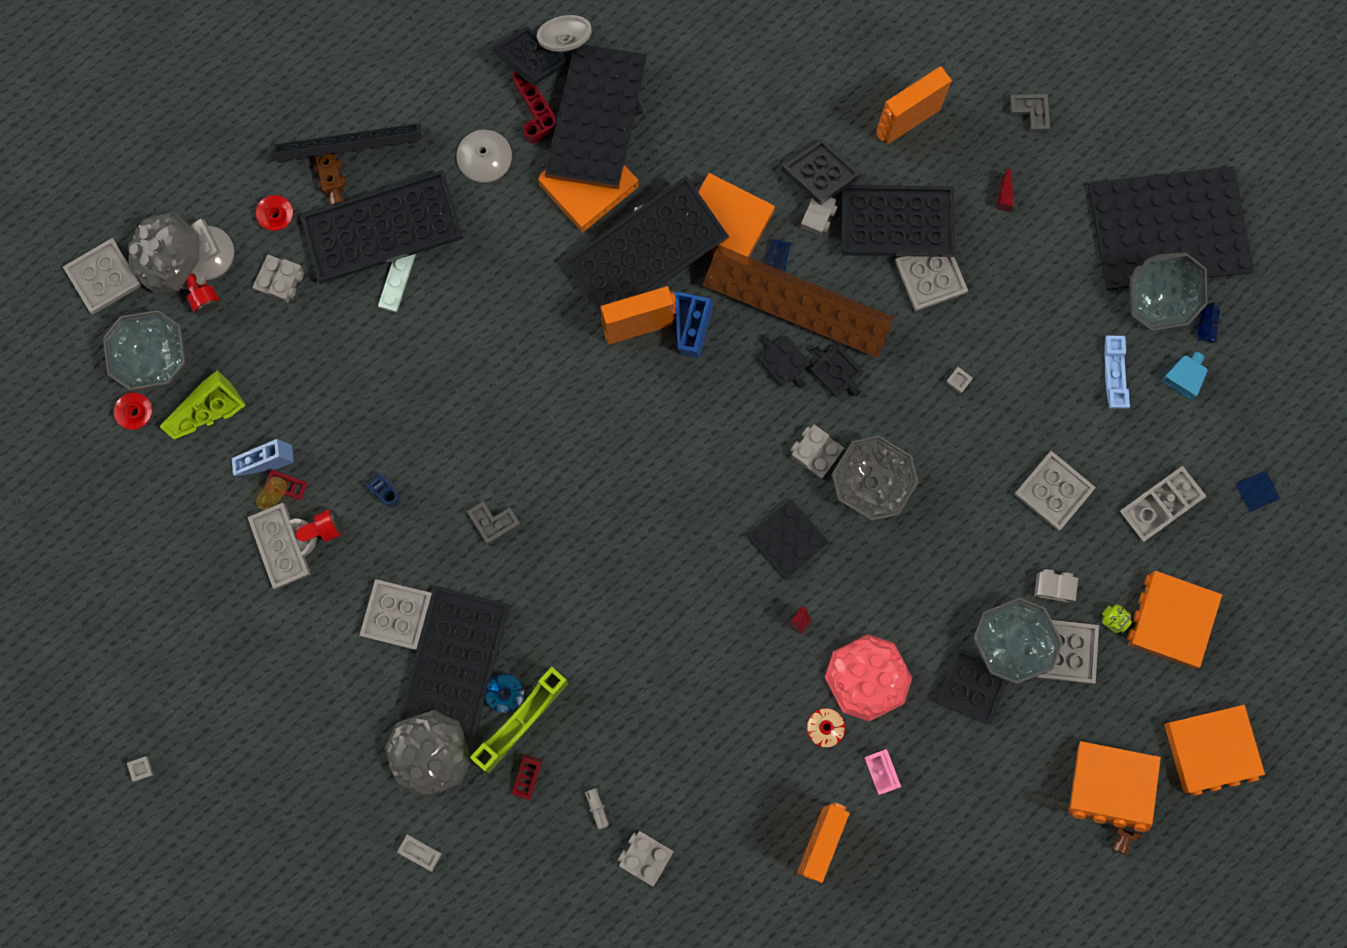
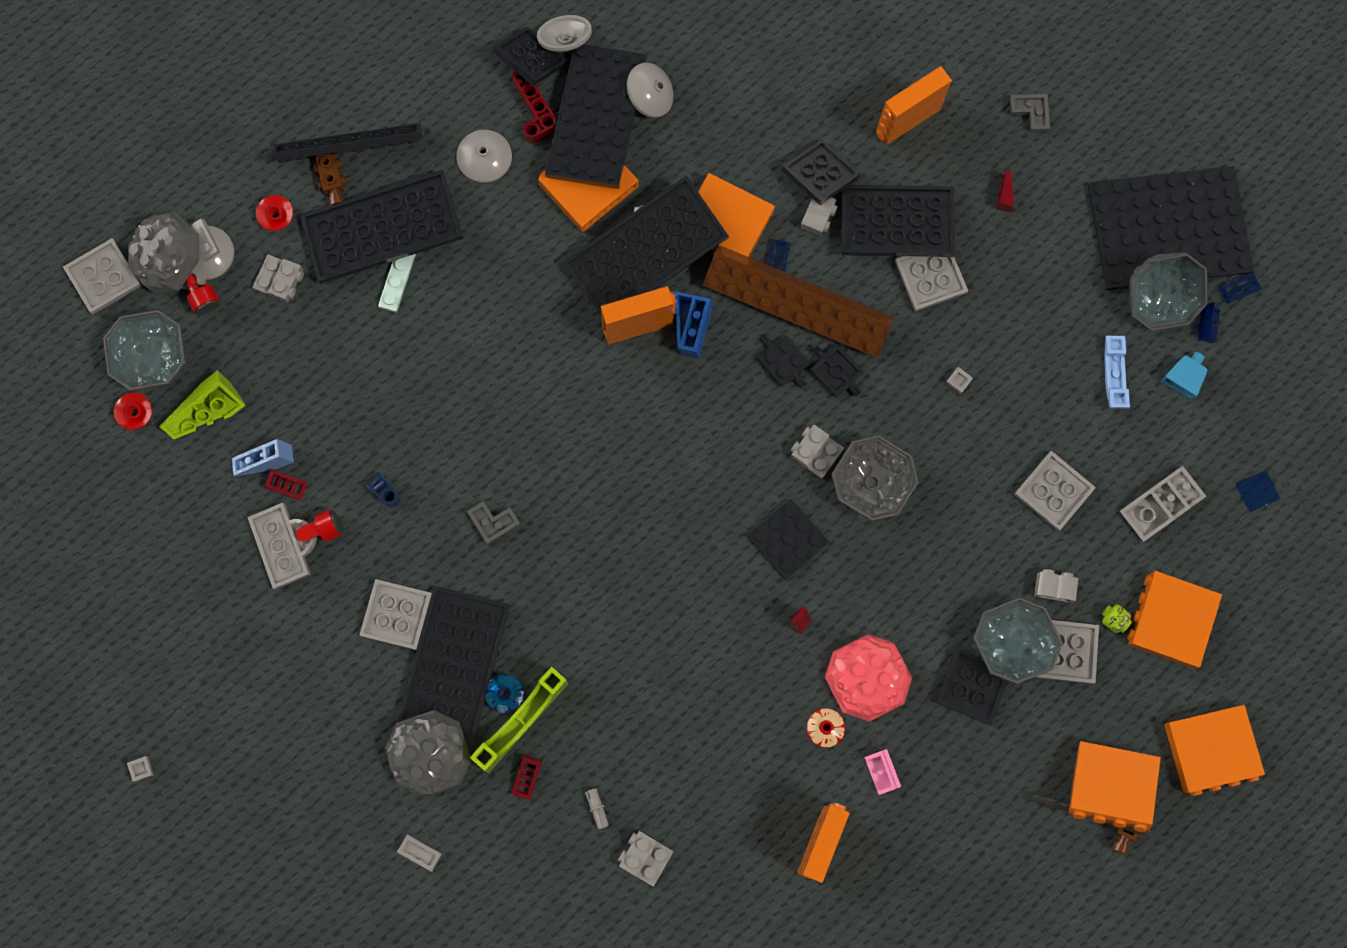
clear yellow plate [256,477,287,510] -> none
none -> light grey dish [627,63,674,118]
none -> clear blue tile [1219,273,1262,304]

